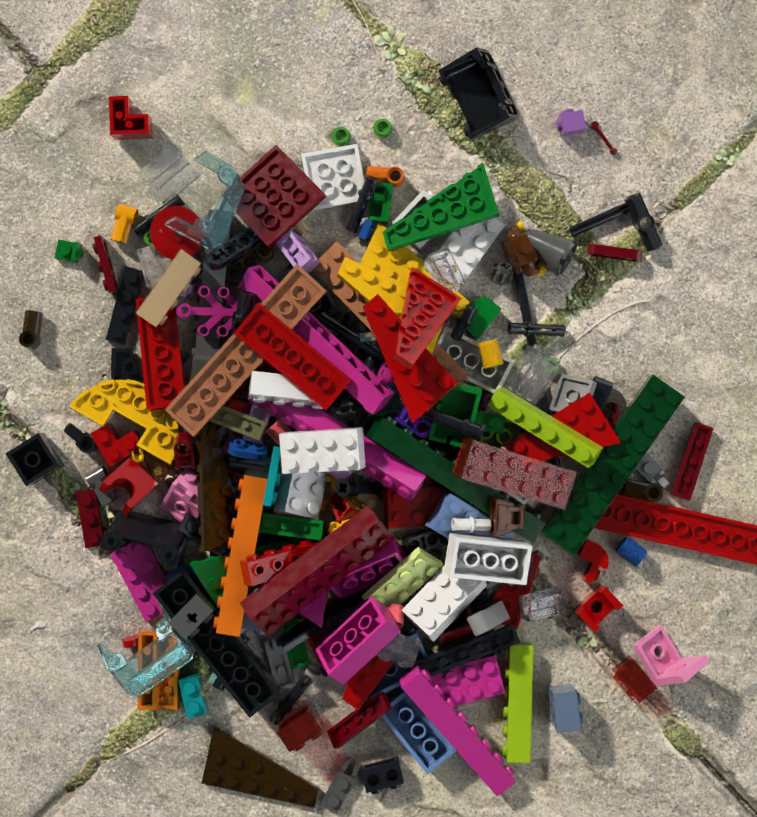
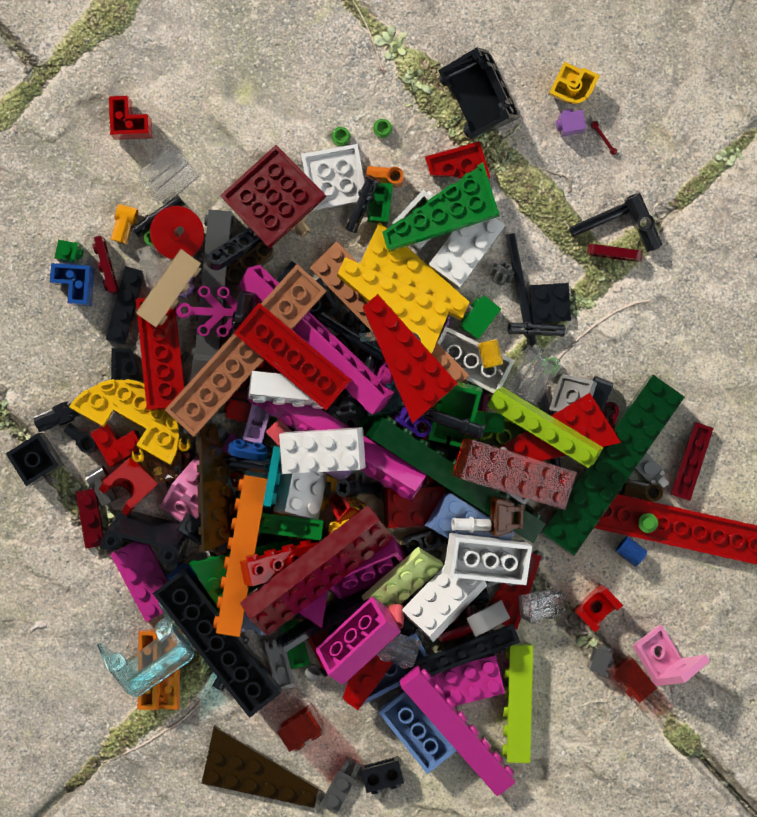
dark brown piece [19,310,43,350] -> none
red tile [122,635,138,648] -> none
clear light blue windscreen [165,151,245,250] -> none
dark grey brick [168,592,216,639] -> none
dark red piece [173,432,197,470] -> none
teal brick [178,672,209,719] -> none
olive plate [209,405,268,441] -> none
black pin [269,674,313,725] -> none
lavender brick [276,230,320,274] -> none
dark red plate [327,691,392,749] -> none
blue plate [358,219,375,242] -> none
red wing [393,267,461,369] -> none
clear brick [424,248,465,292] -> none
black axle [450,304,478,341] -> none
reddish brown torso [500,220,548,277] -> none
dark grey cone [526,229,578,276] -> none
sand blue brick [548,684,583,733] -> none
red brick [576,539,609,584] -> none
none -> black piece [33,400,81,432]
none -> blue brick [50,263,95,307]
none -> red wing [425,141,490,179]
none -> black plate [530,283,571,324]
none -> yellow brick [548,61,600,104]
none -> dark grey brick [587,644,613,677]
none -> bright green plate [638,513,658,533]

